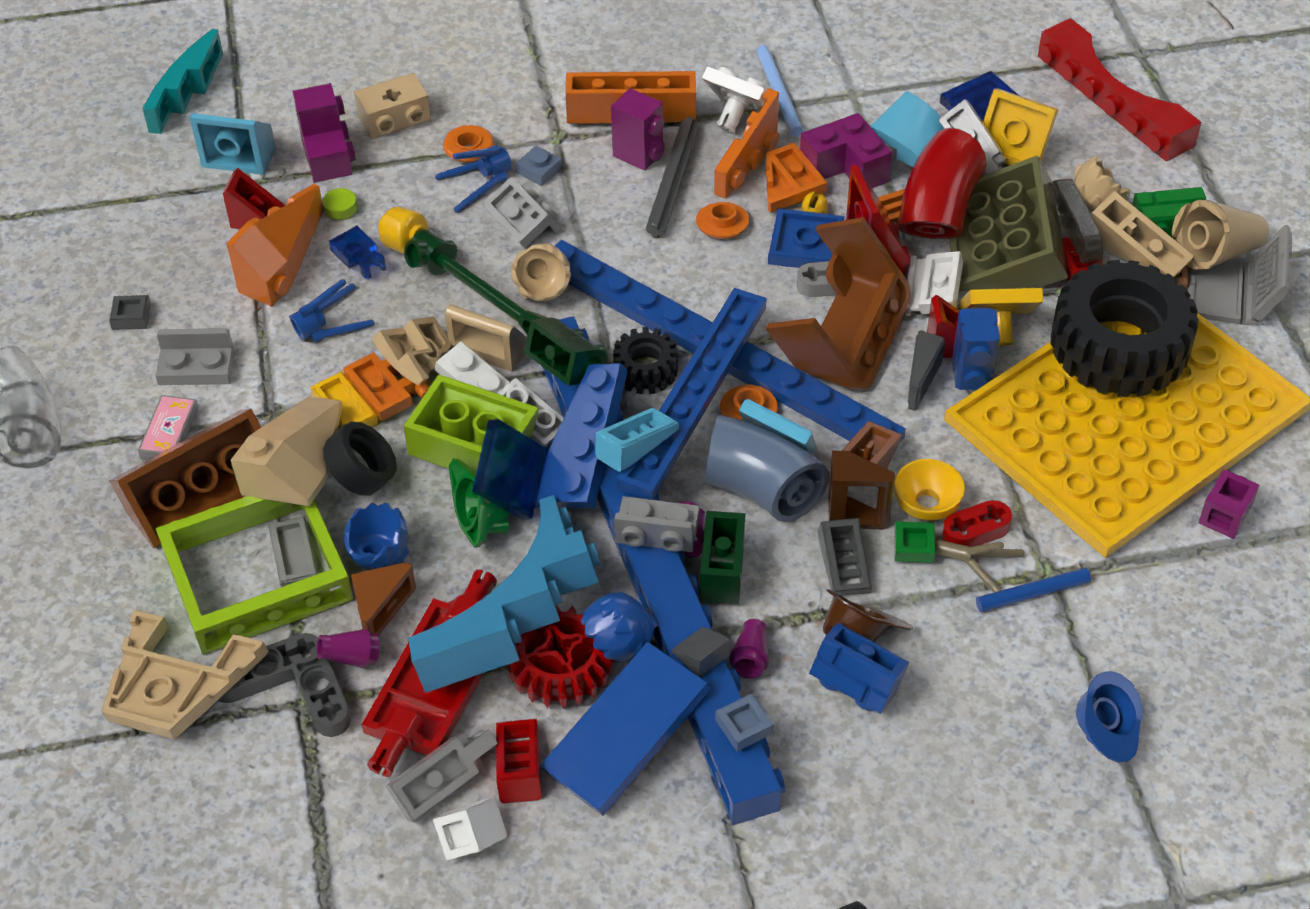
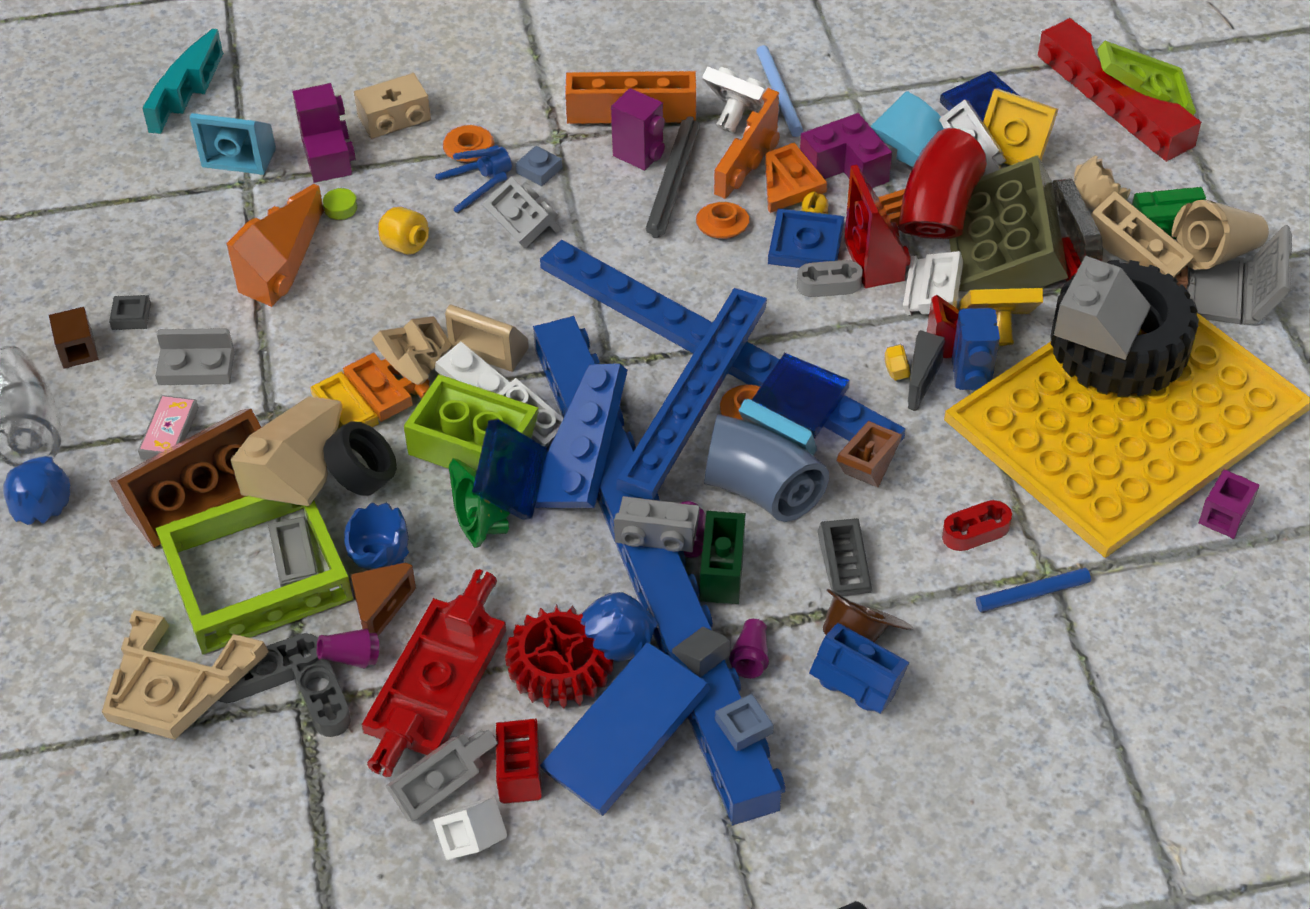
red slope [222,168,285,229] -> none
blue plant [289,279,374,343] -> none
clear blue plate [329,226,386,280] -> none
dark green bar [404,230,608,386] -> none
dark azure arch [408,495,601,693] -> none
tan hair [511,243,571,302] -> none
medium azure slope [595,408,679,472] -> none
black tyre [613,327,678,394] -> none
dark orange windscreen [766,217,911,390] -> none
reddish brown tile [828,450,896,530] -> none
yellow piece [894,459,965,520] -> none
green plate [894,521,935,563] -> none
dark tan plant [935,539,1025,593] -> none
blue piece [1076,671,1143,763] -> none
none -> blue hair [3,456,71,525]
none -> reddish brown brick [49,307,99,369]
none -> clear blue tile [752,353,850,439]
none -> yellow tile [884,344,911,381]
none -> light grey slope [1054,256,1151,360]
none -> lime wing [1097,40,1196,115]

